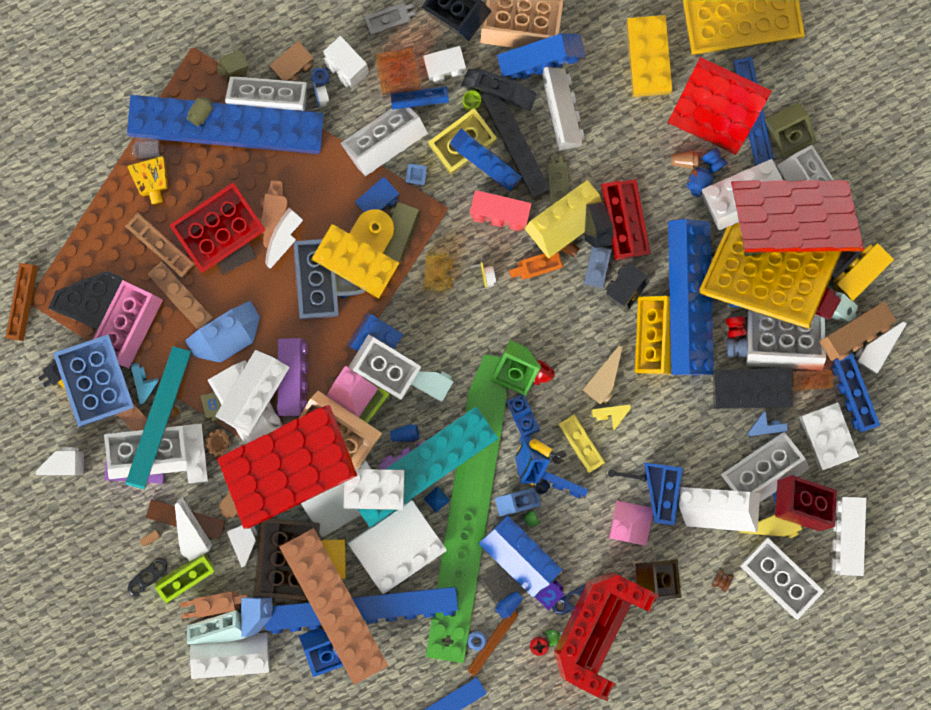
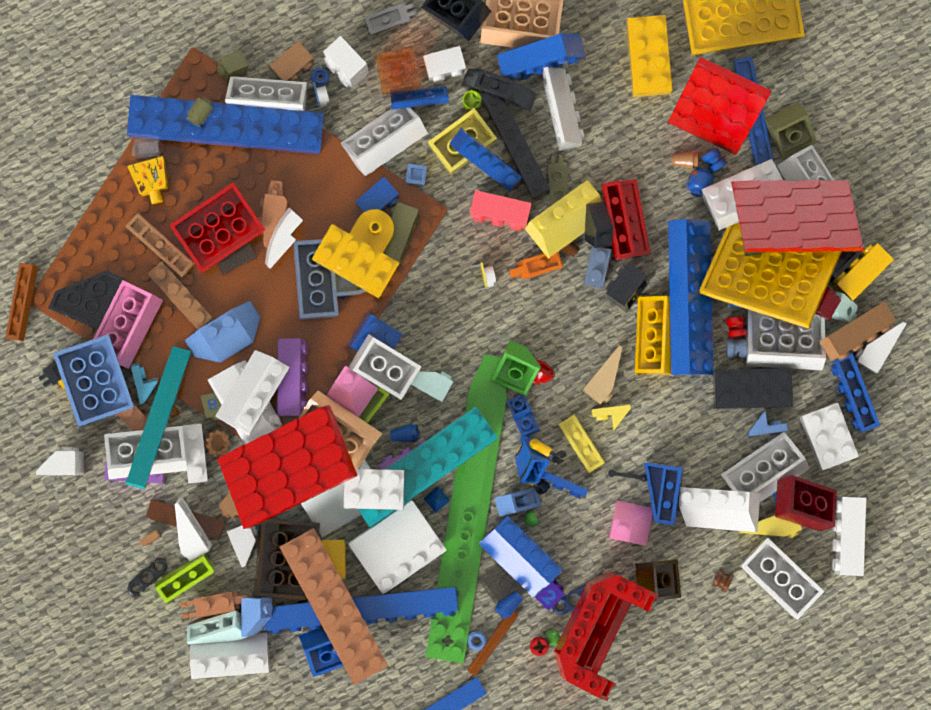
clear yellow brick [424,252,453,293] -> none
clear orange brick [792,370,833,391] -> none

